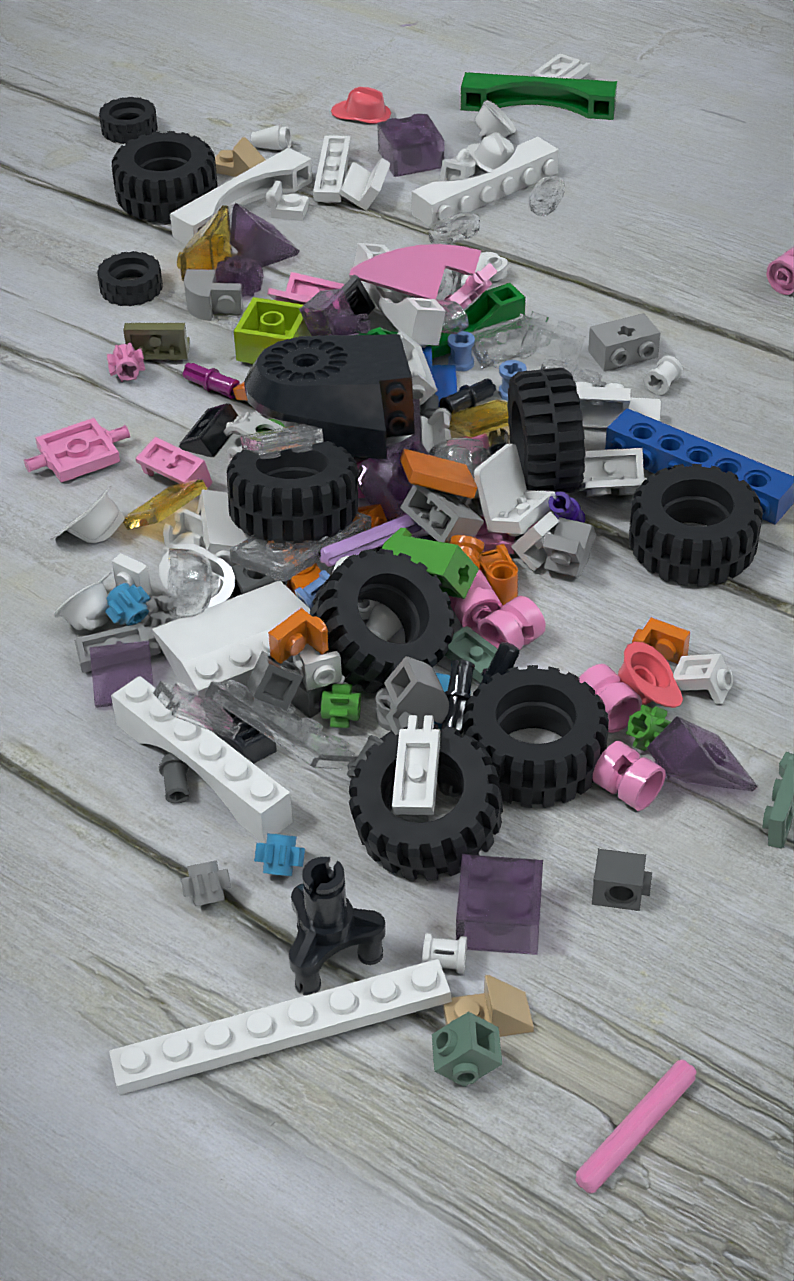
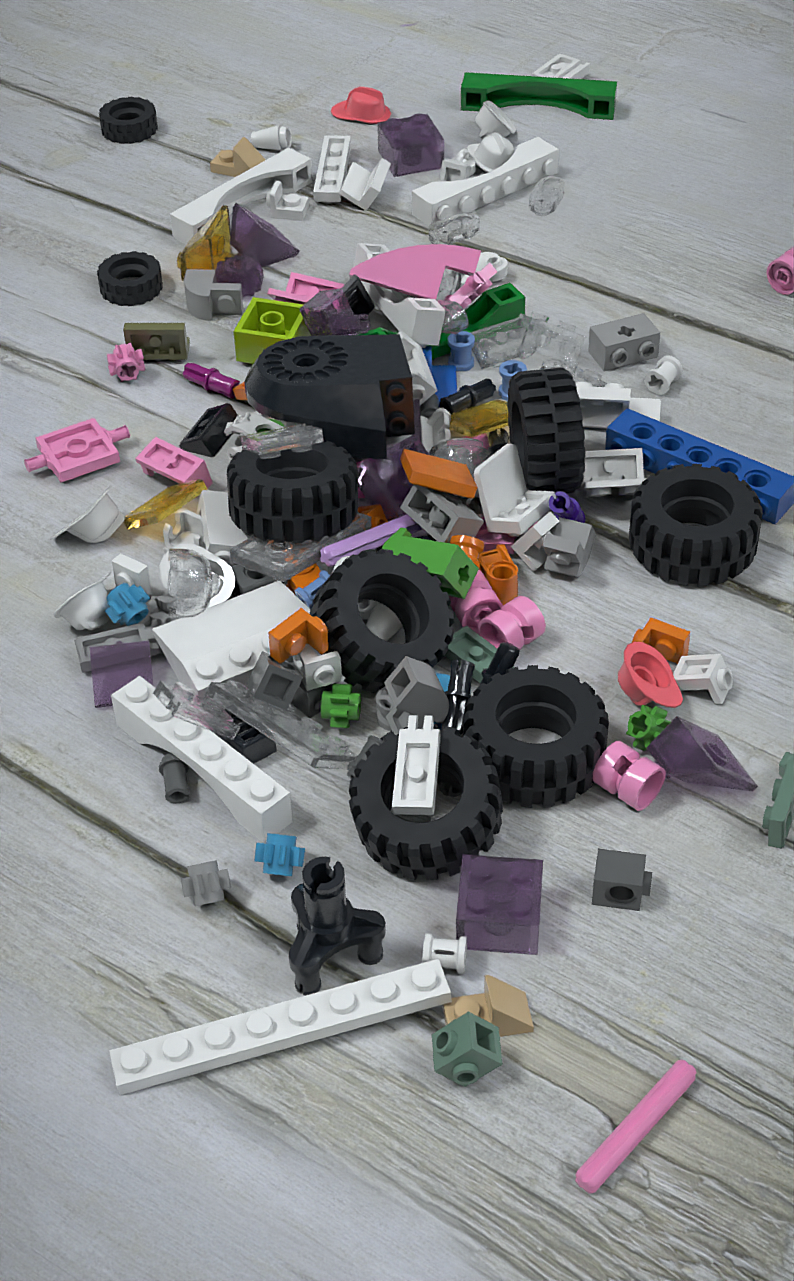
black tyre [111,131,218,223] -> none
bright pink wheel [579,664,642,733] -> none

